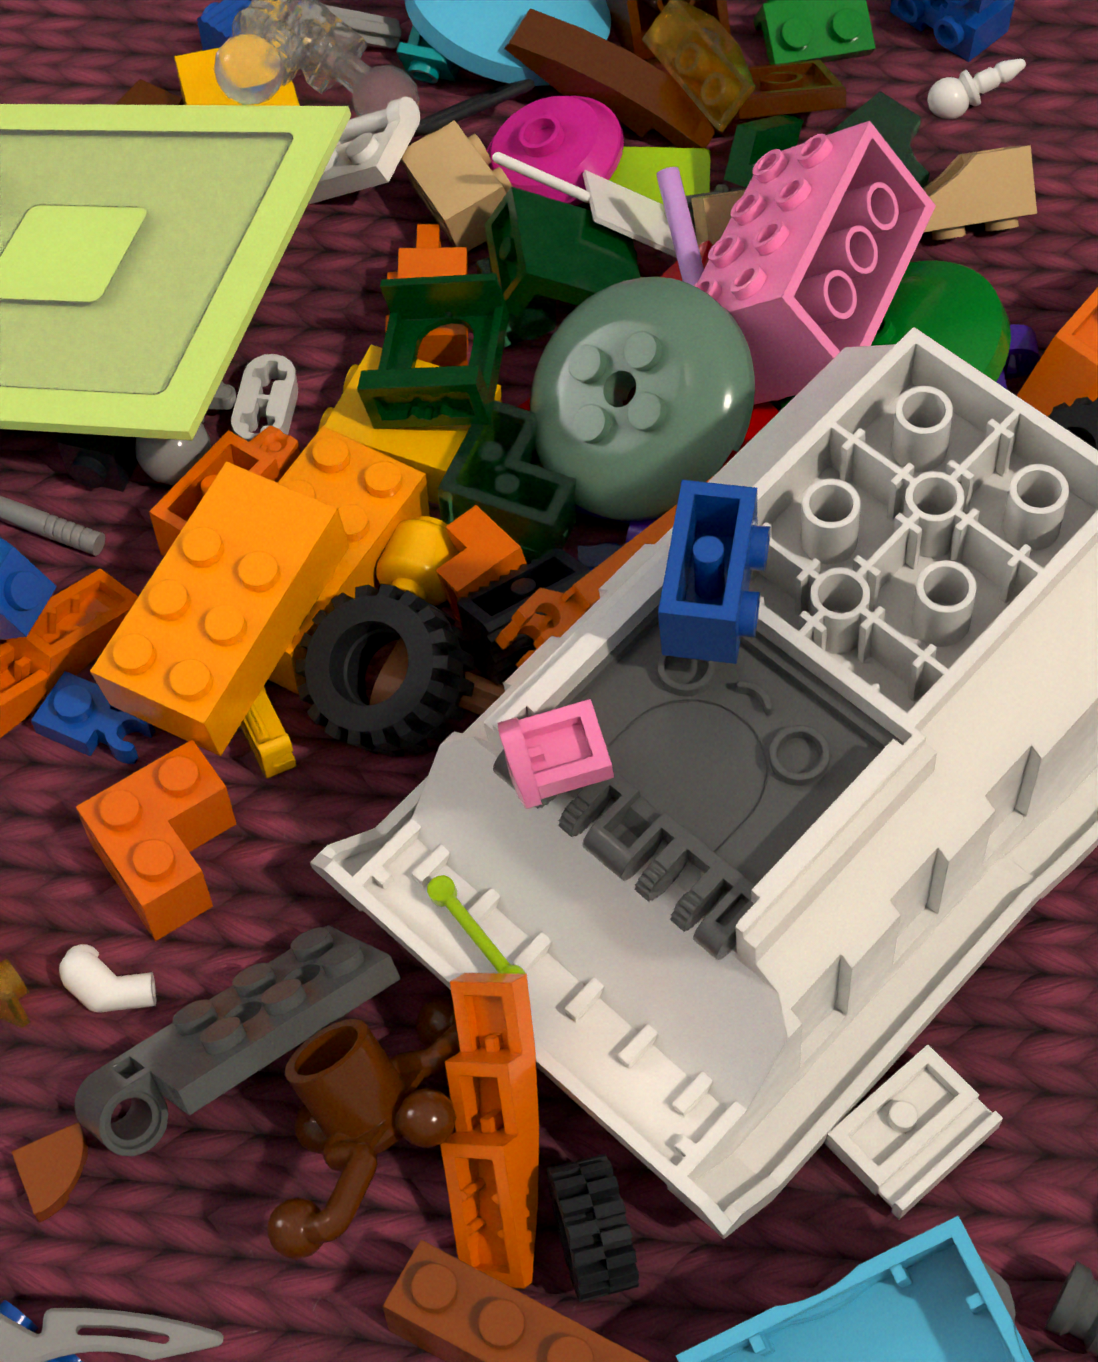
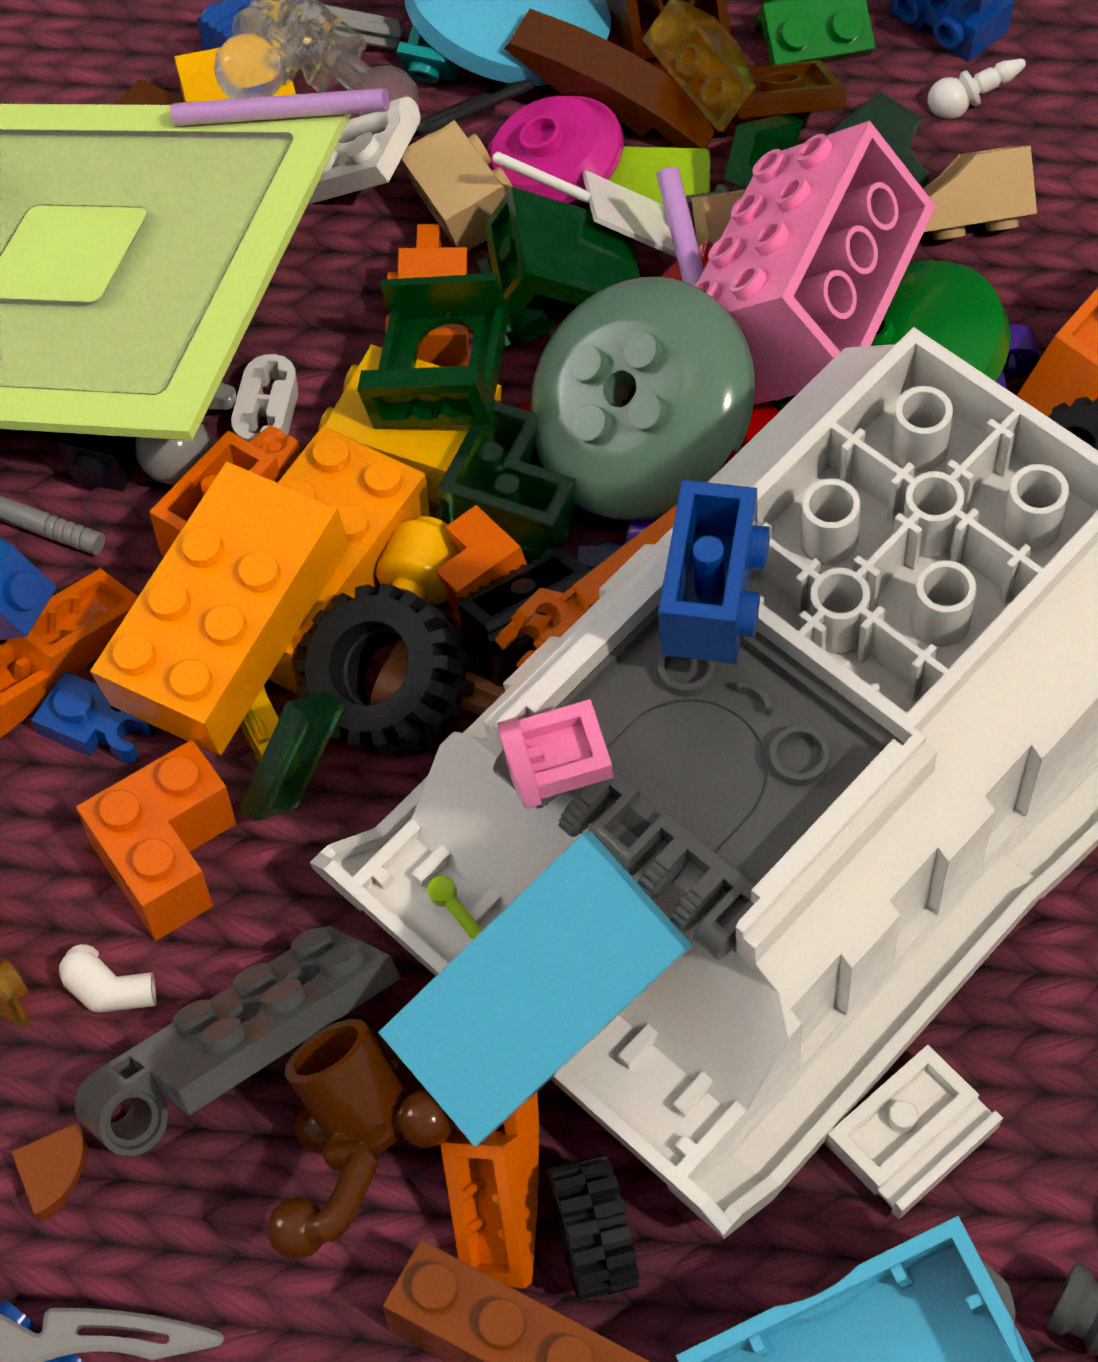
none -> lavender bar [170,88,390,126]
none -> clear green tile [239,690,345,822]
none -> medium azure tile [378,831,693,1147]

